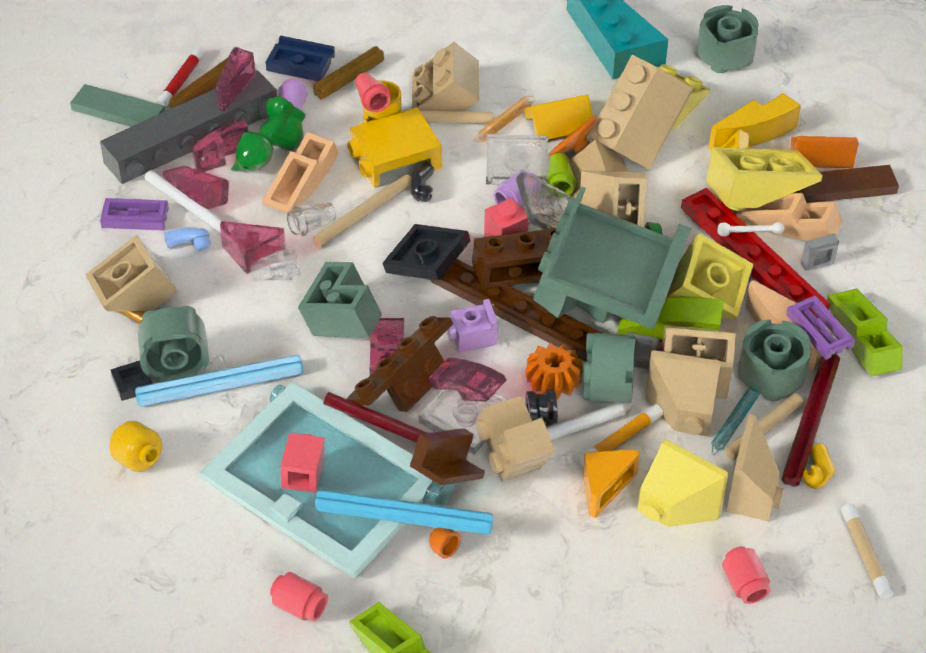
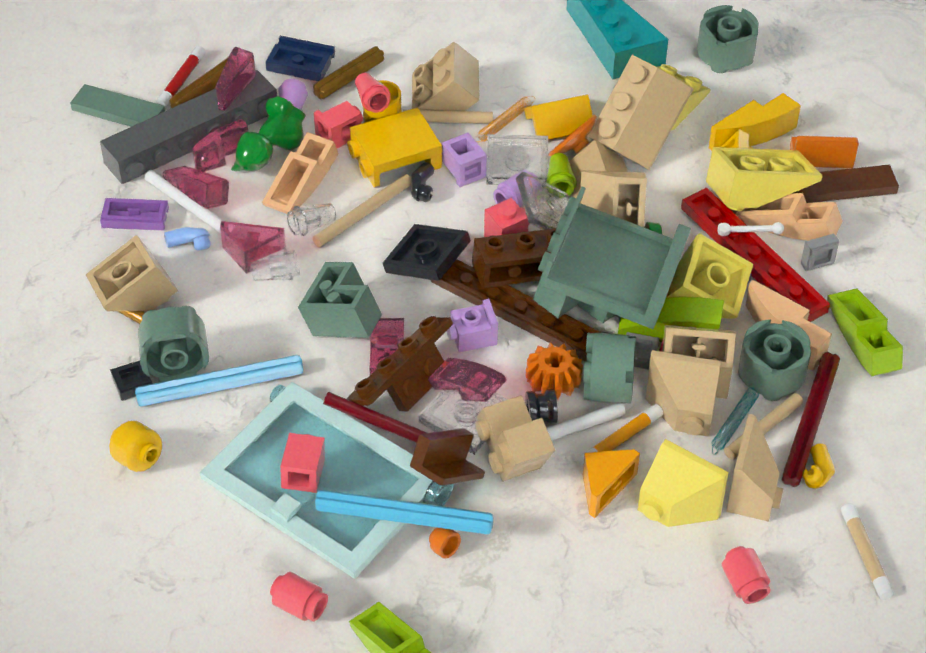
medium lavender tile [786,296,855,360] -> none
none -> coral brick [314,101,363,148]
none -> lavender brick [441,133,487,187]

